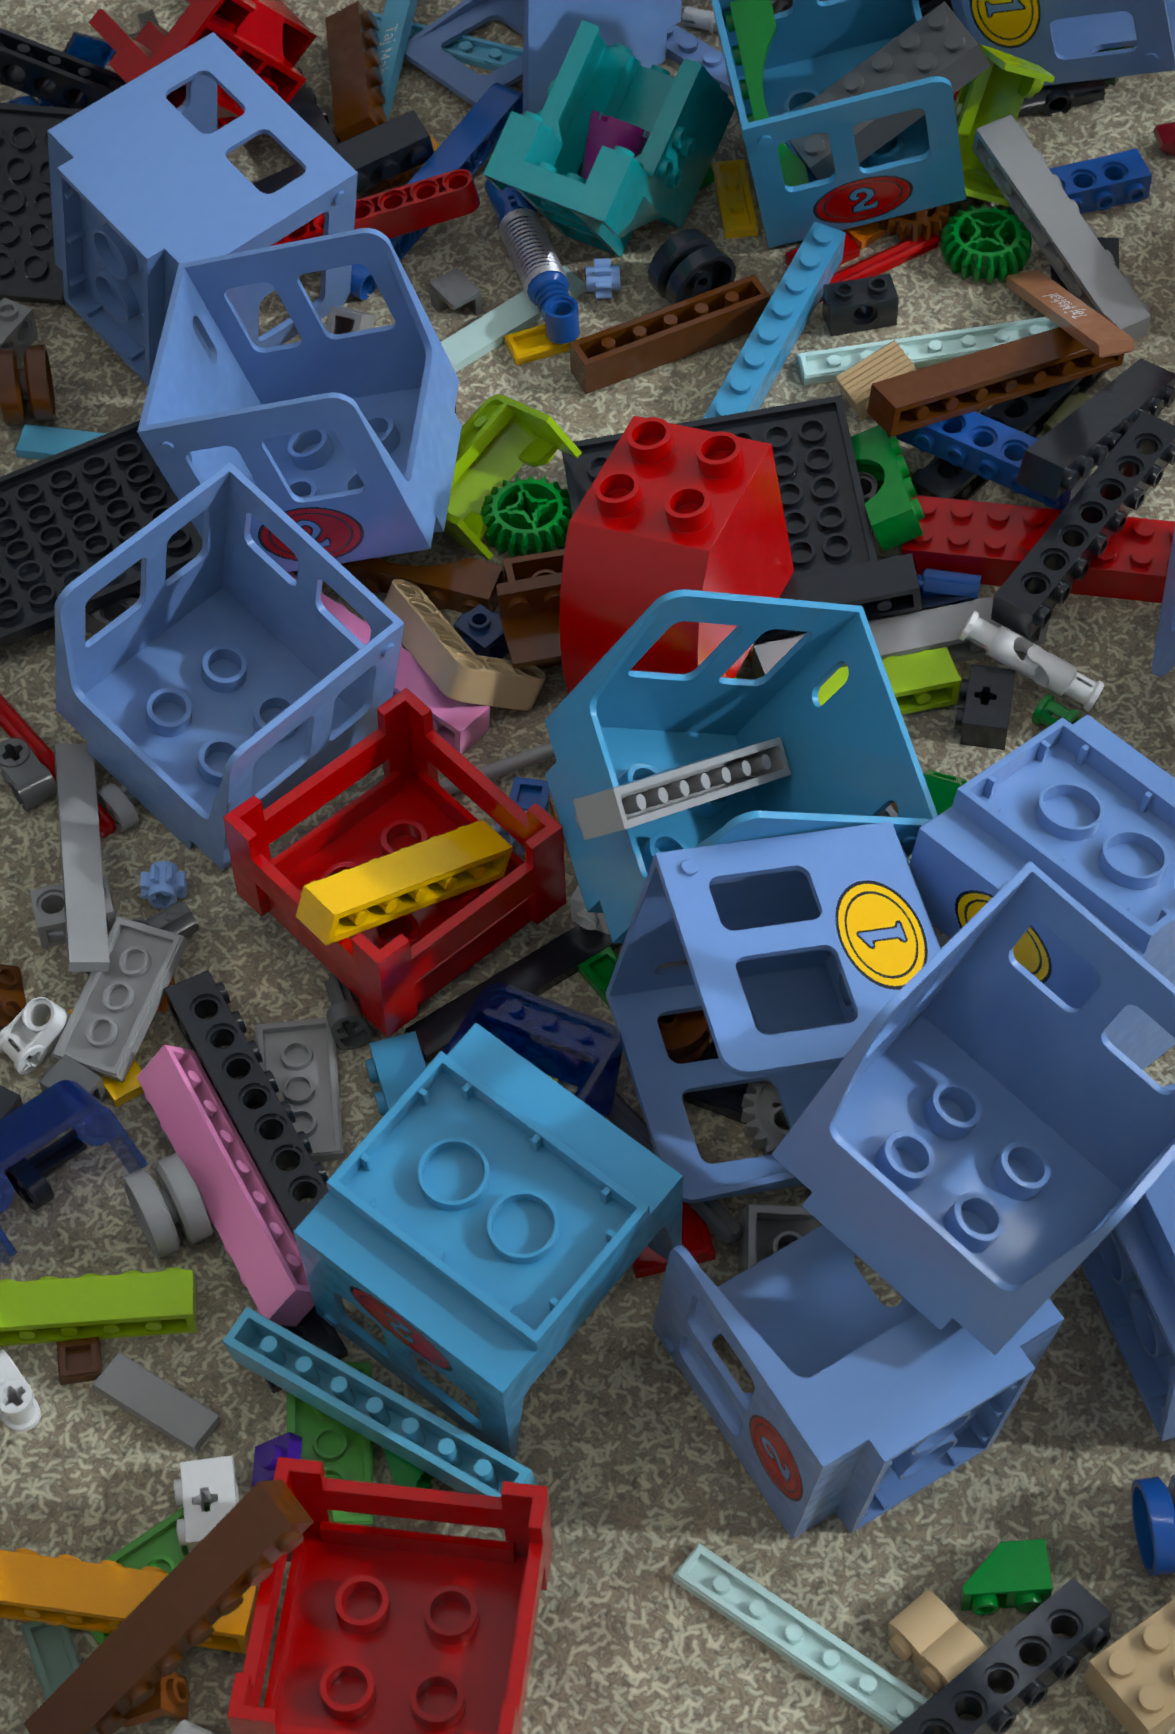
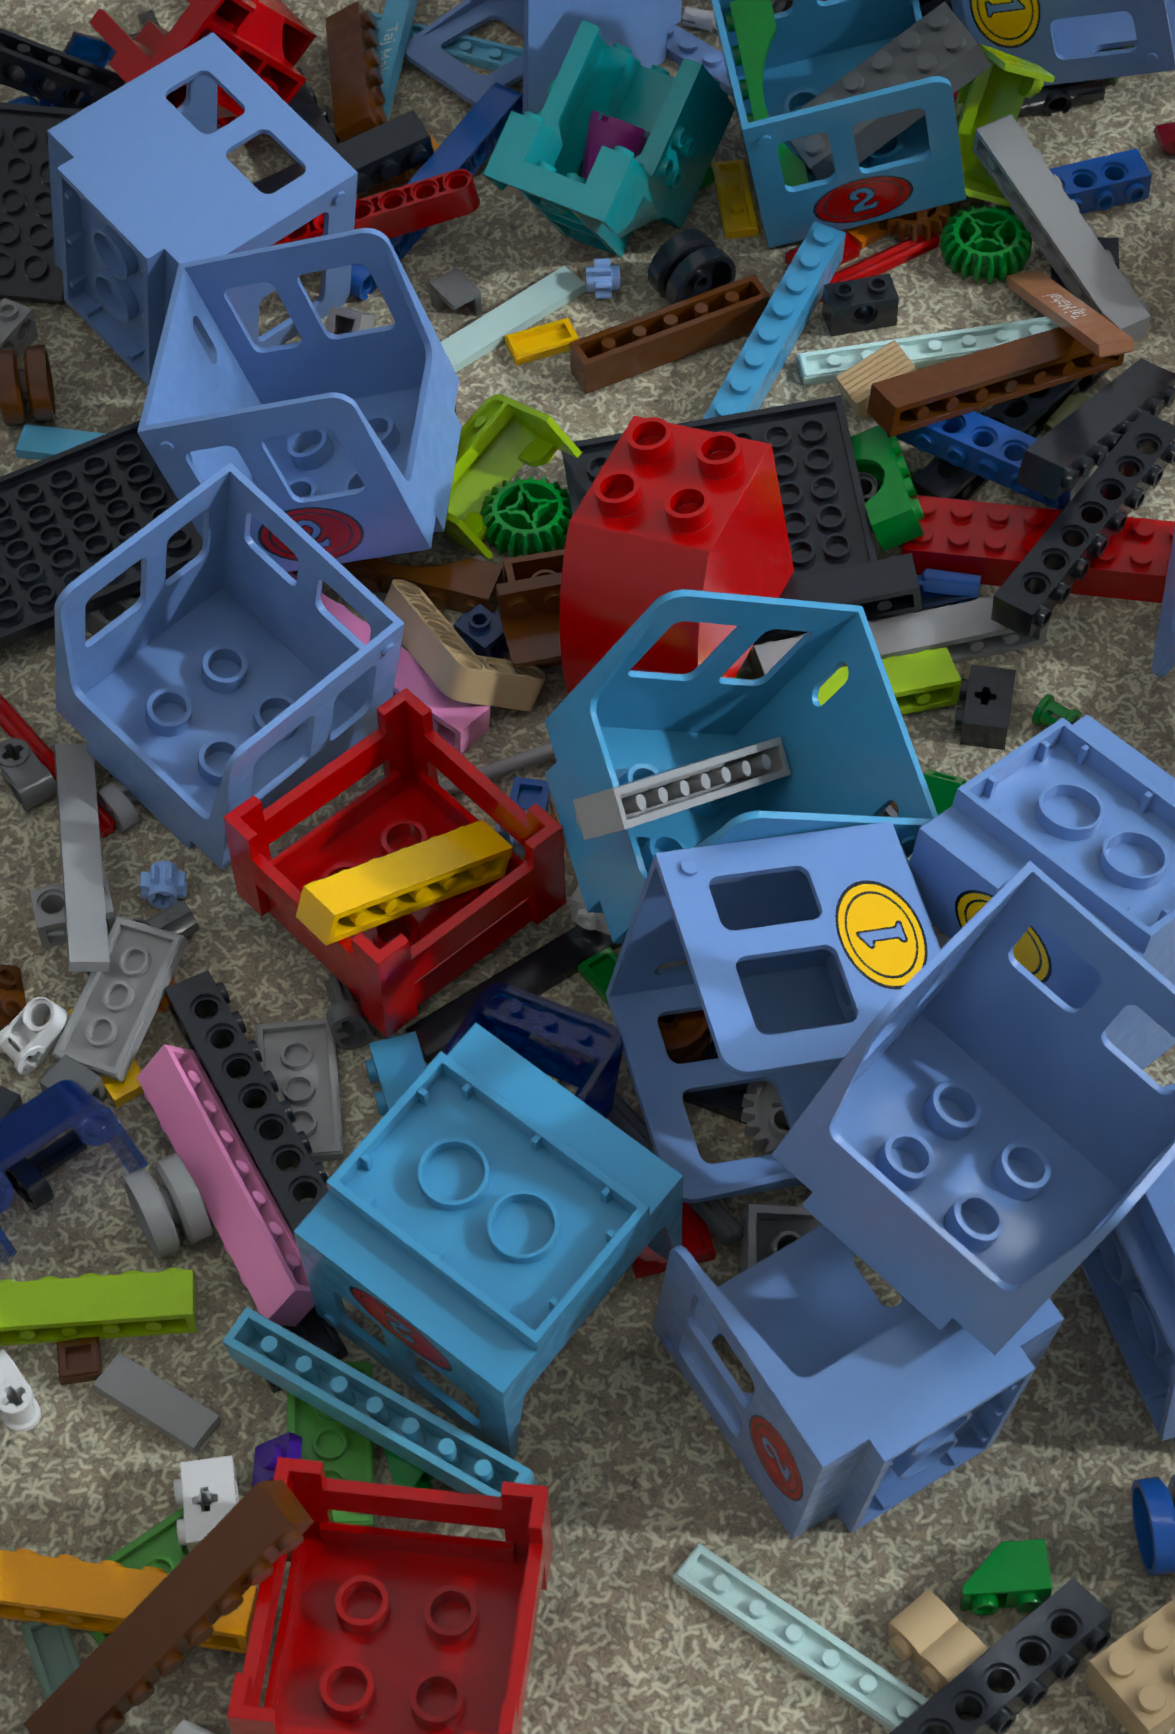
dark orange bracket [123,1672,190,1727] -> none
blue piece [485,179,580,344] -> none
white piece [958,610,1104,712] -> none

